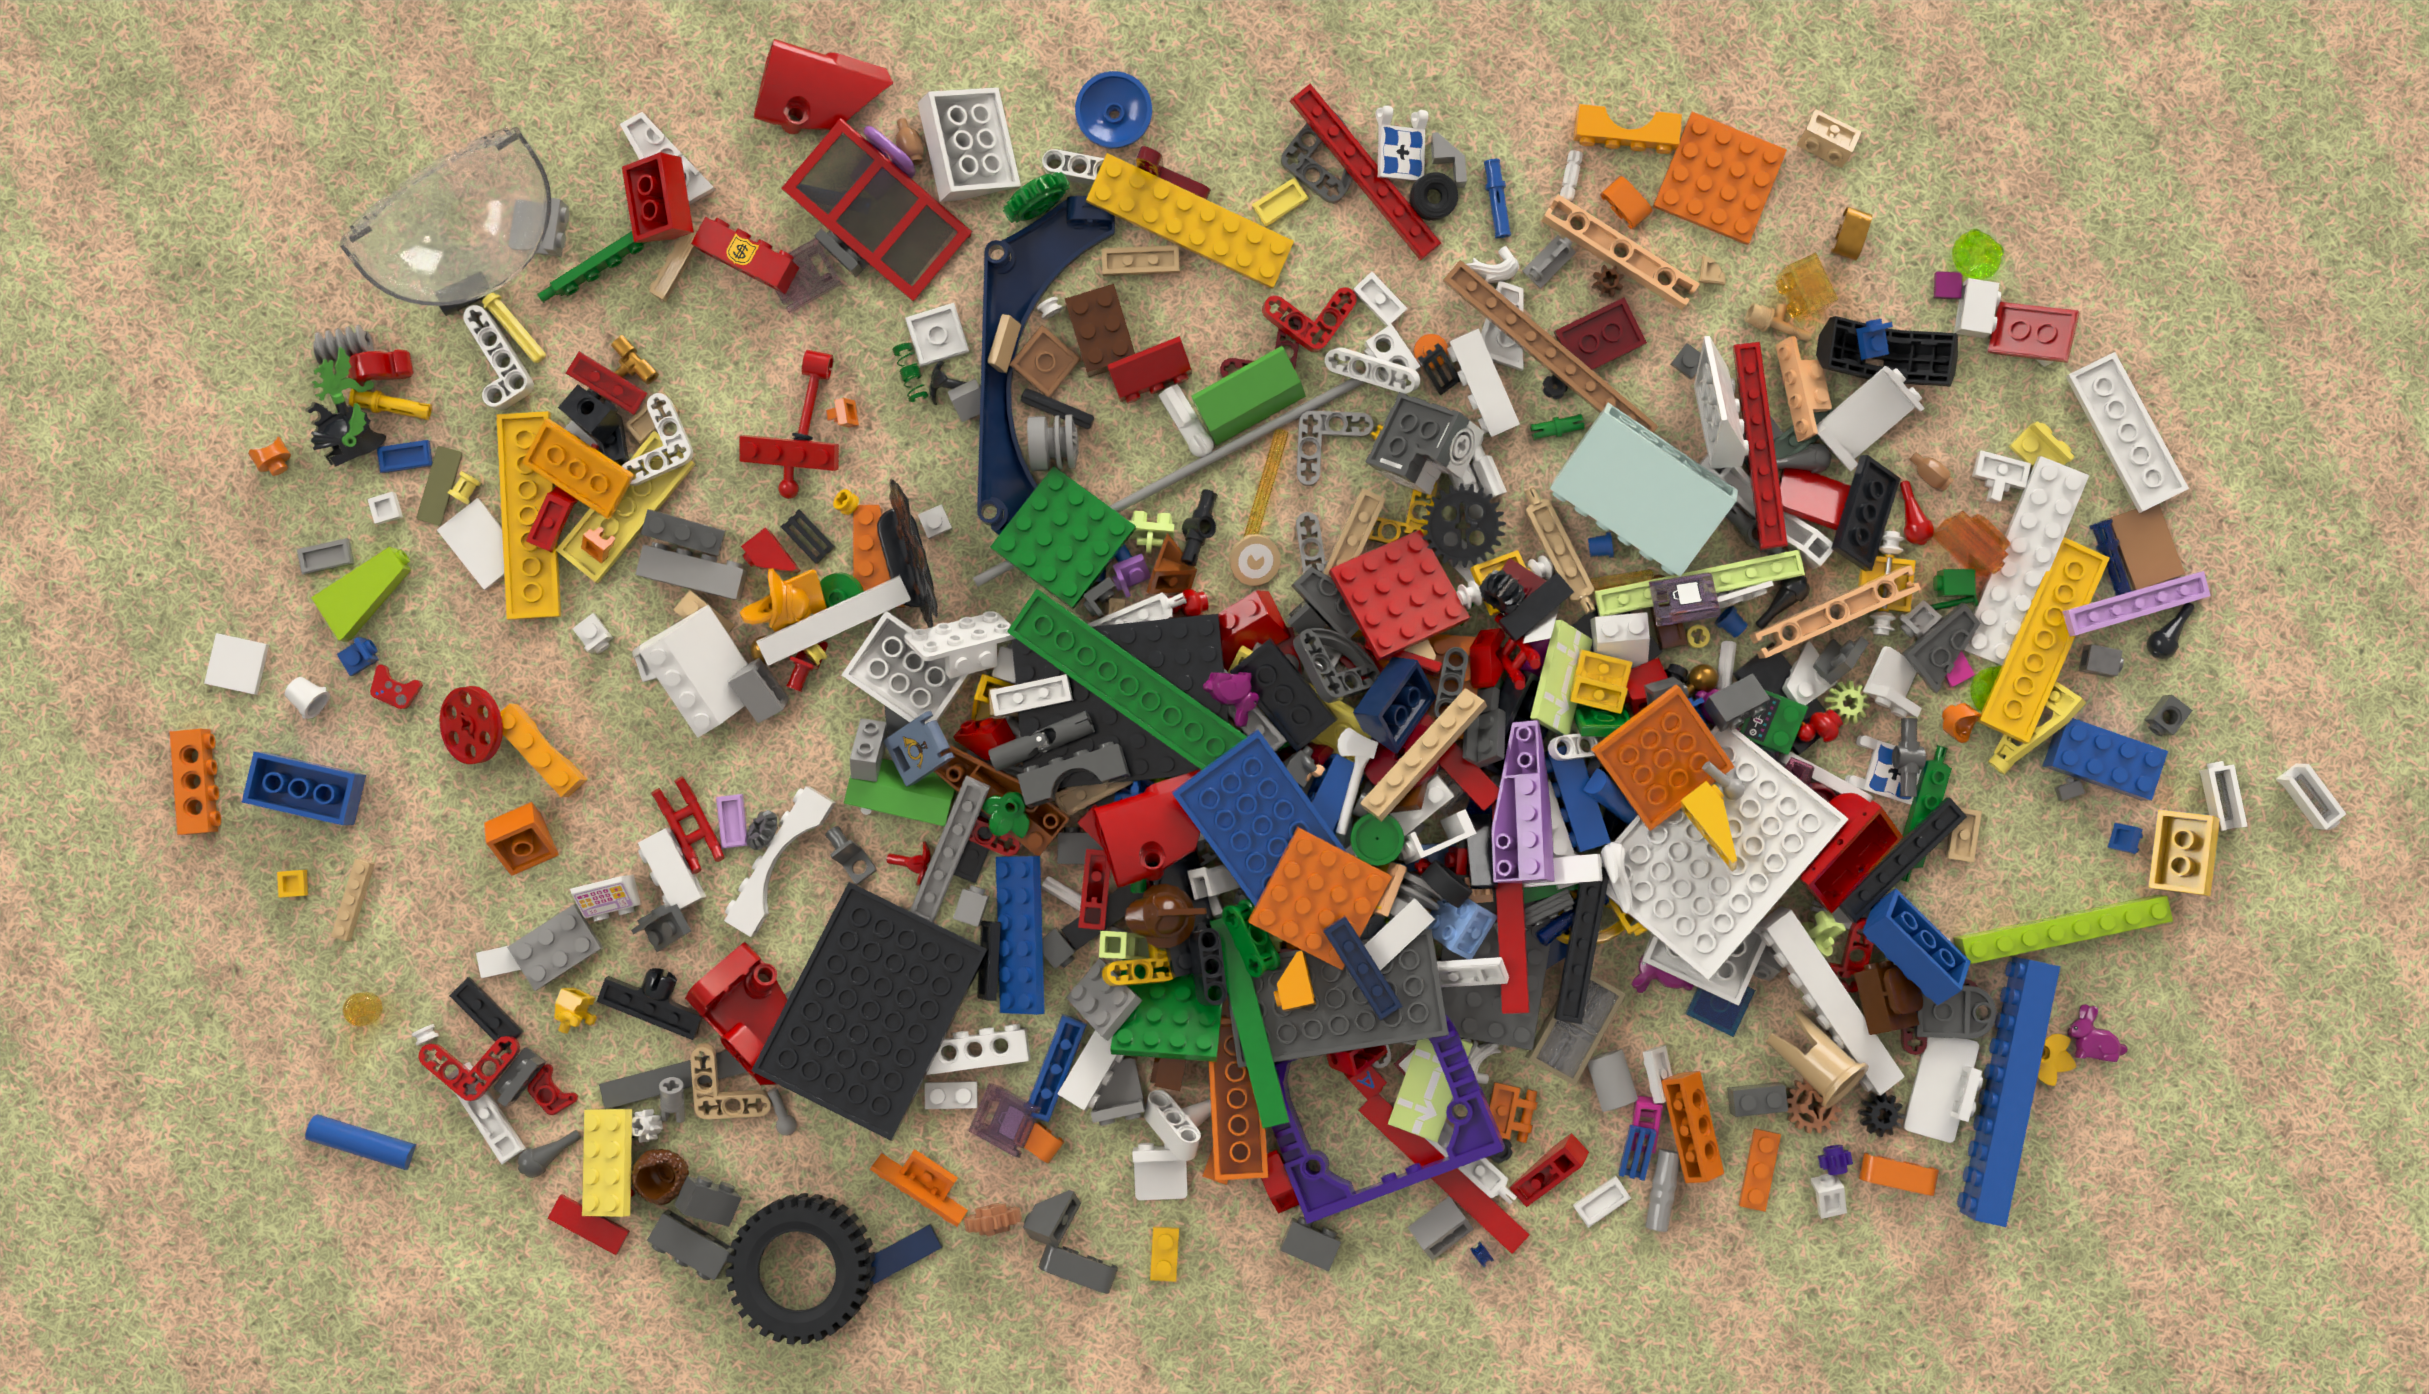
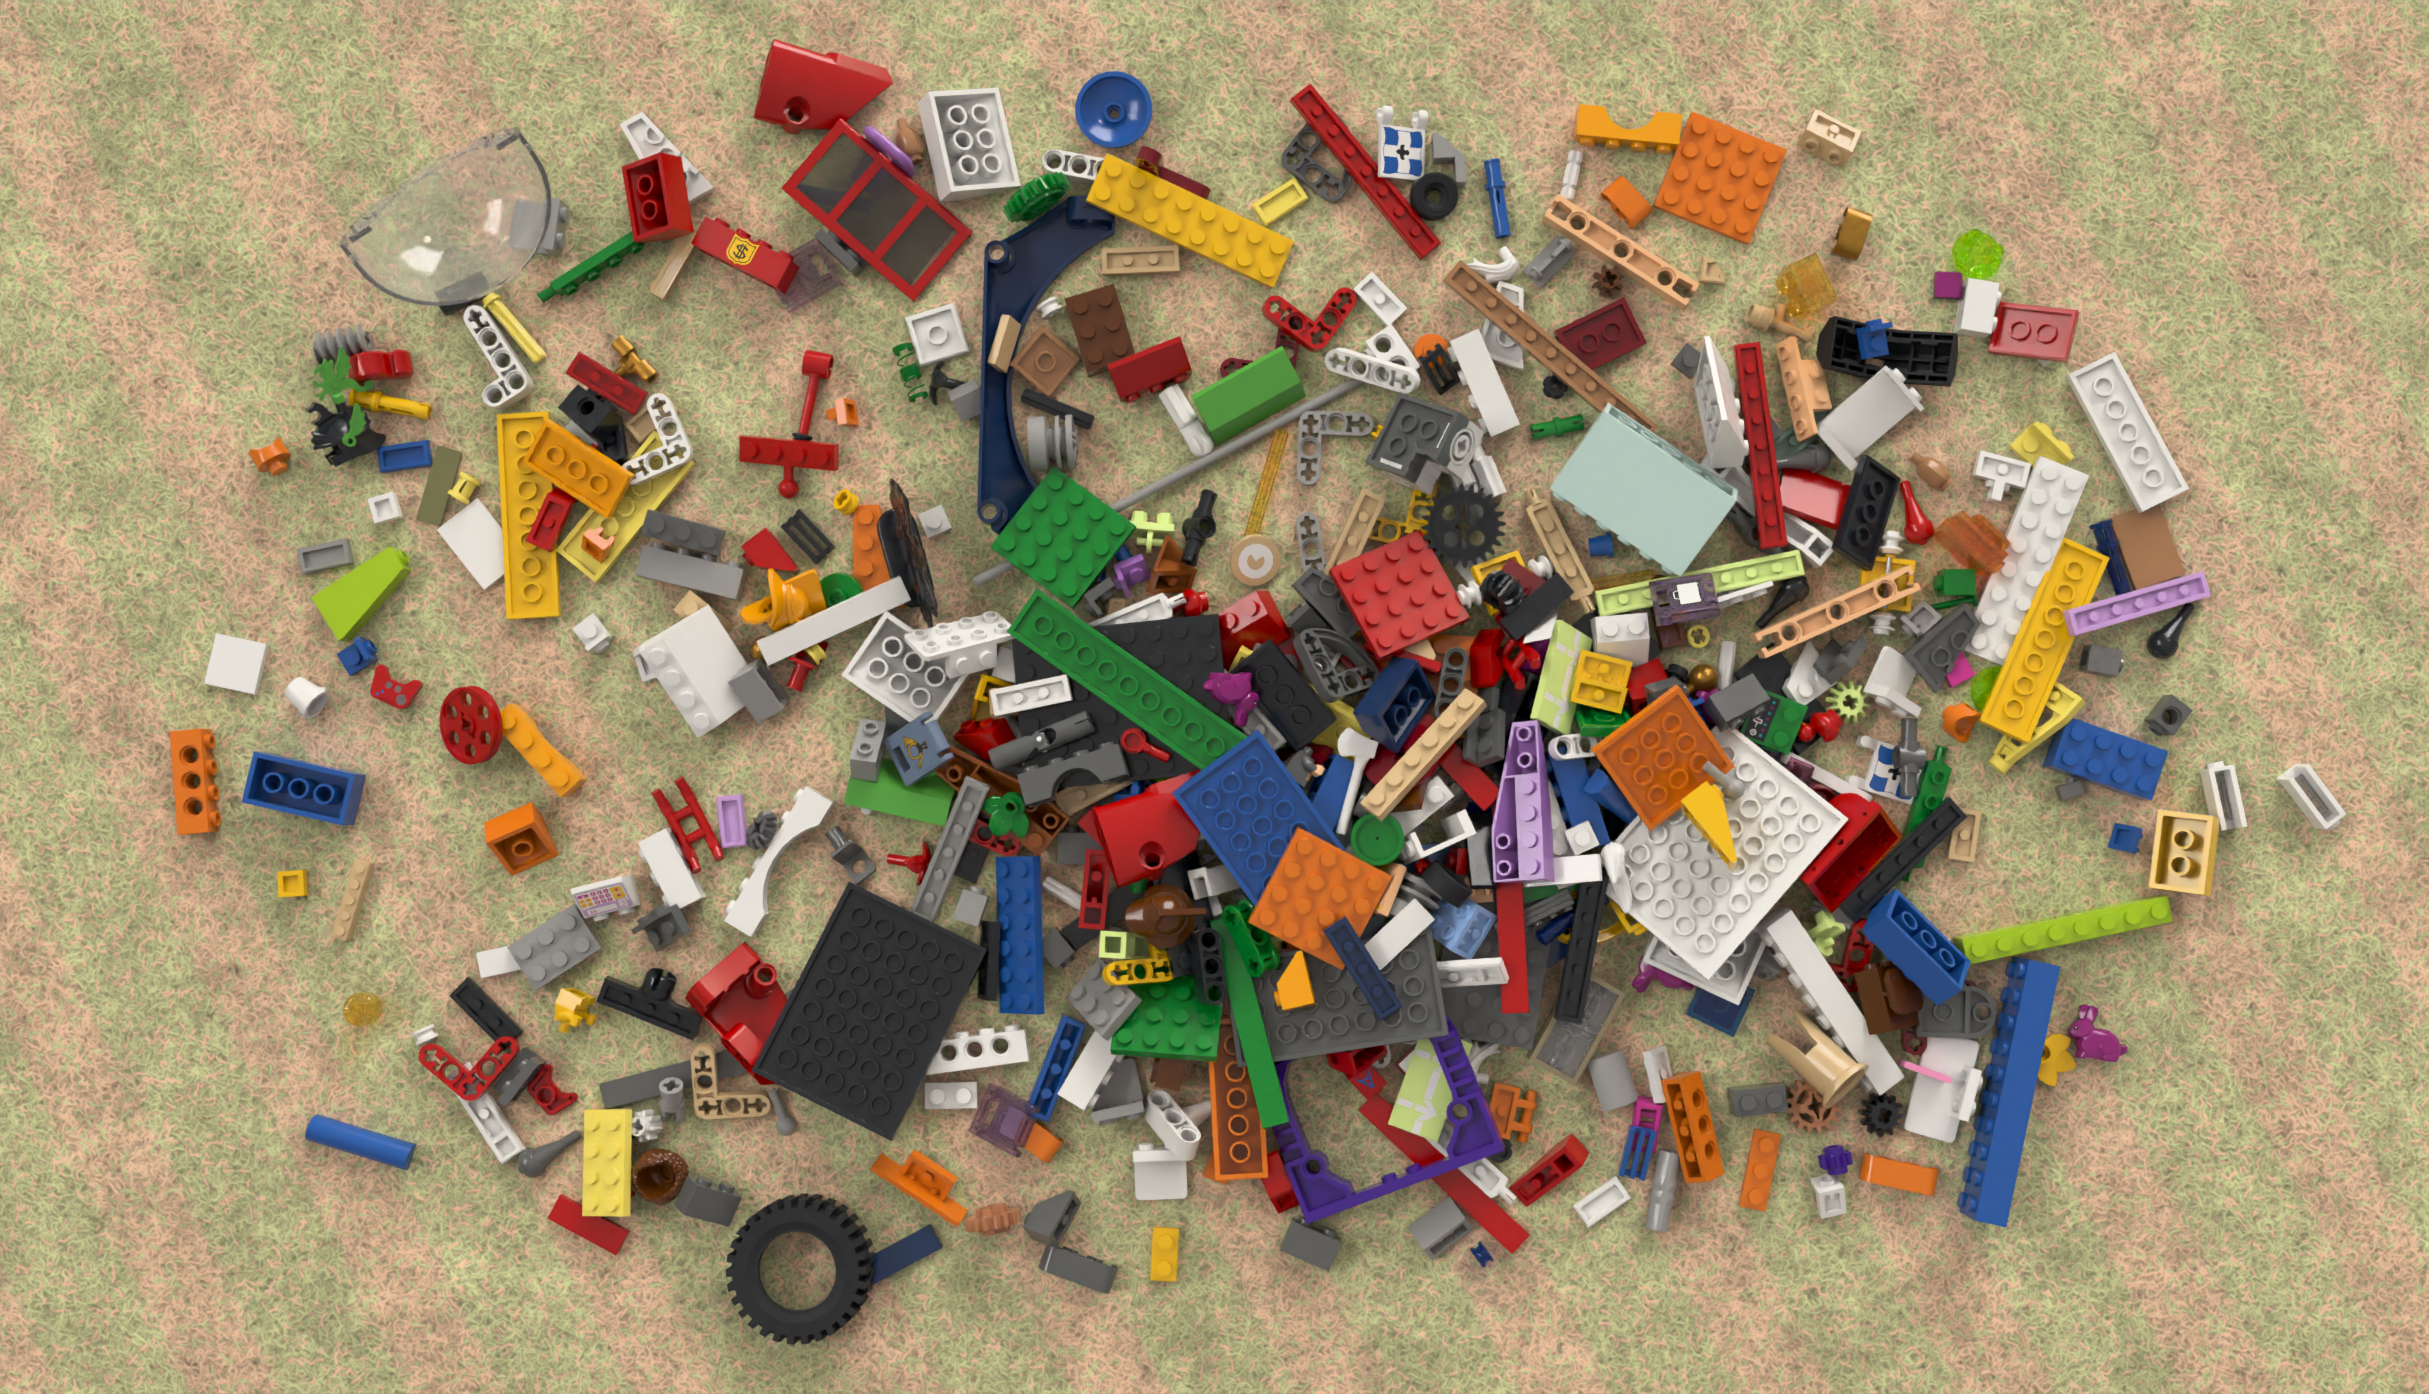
dark grey brick [647,1209,734,1281] -> none
blue piece [1715,605,1748,638] -> none
none -> red plate [1120,728,1171,763]
none -> white plate [1563,820,1600,856]
none -> bright pink piece [1897,1059,1952,1084]

